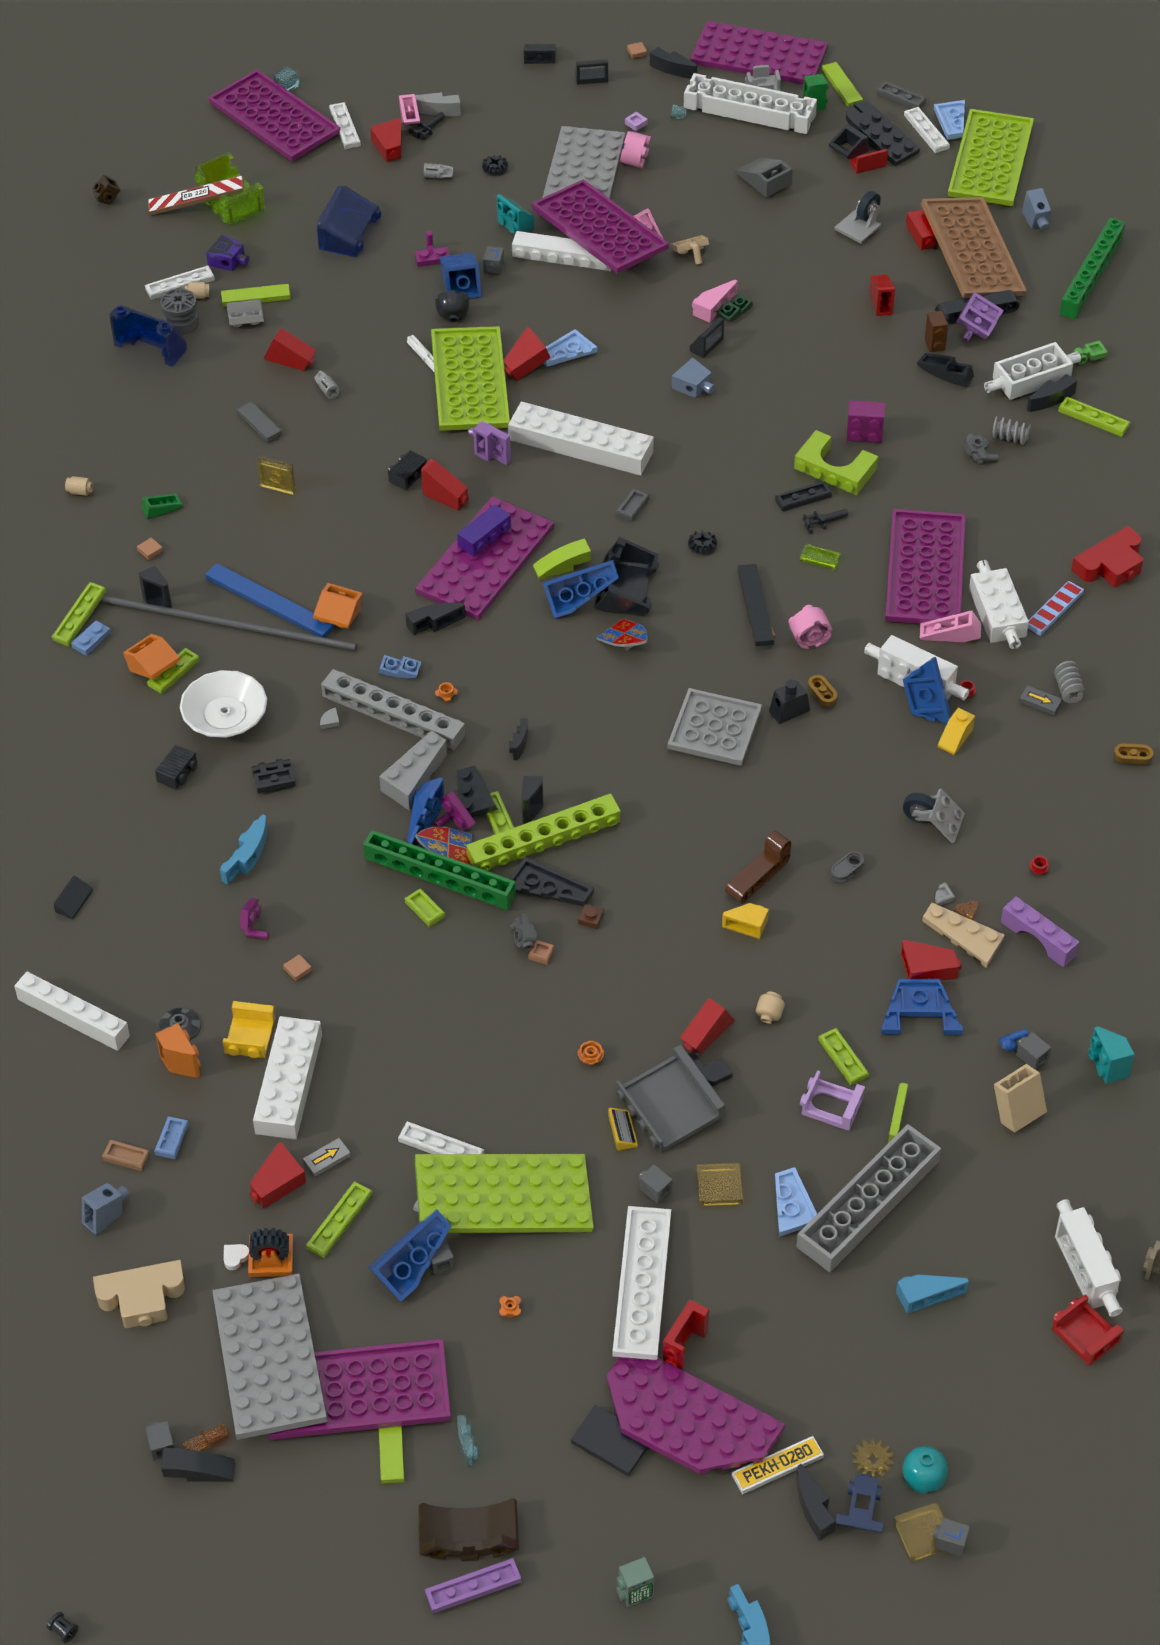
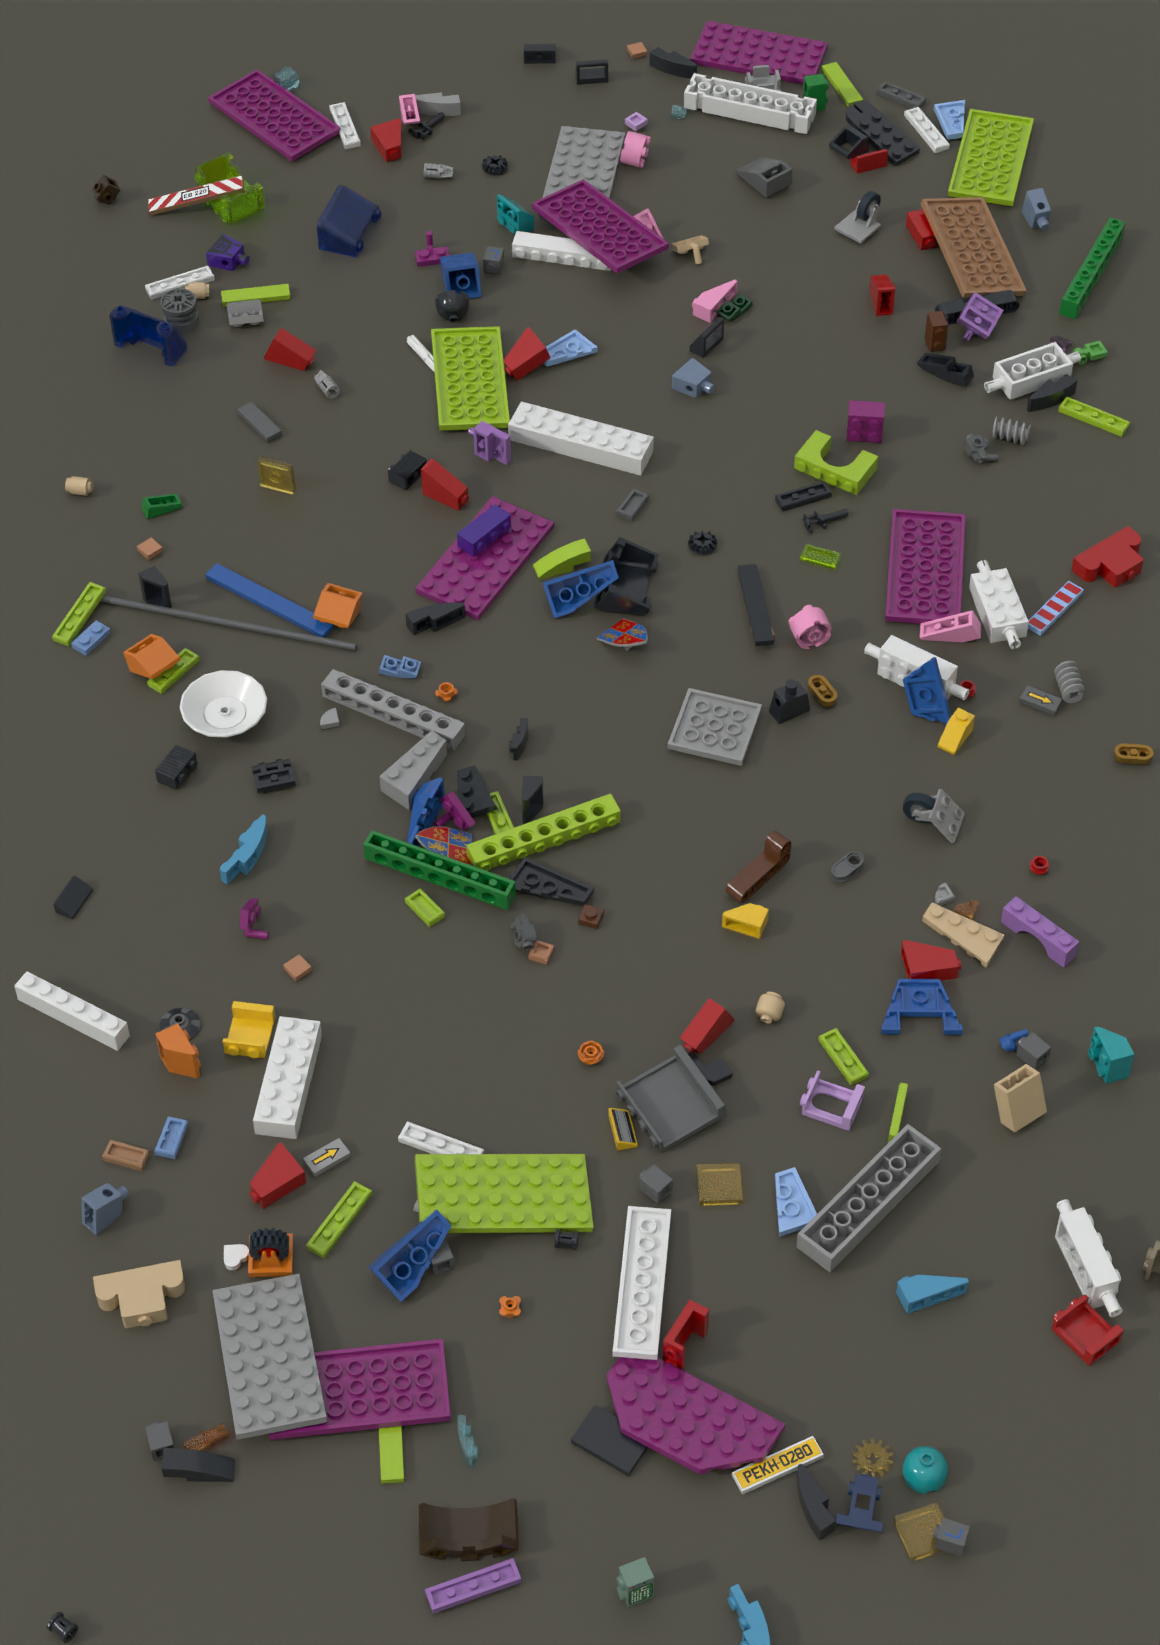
none -> black bush [555,1229,579,1250]
none -> slope [1049,335,1073,353]

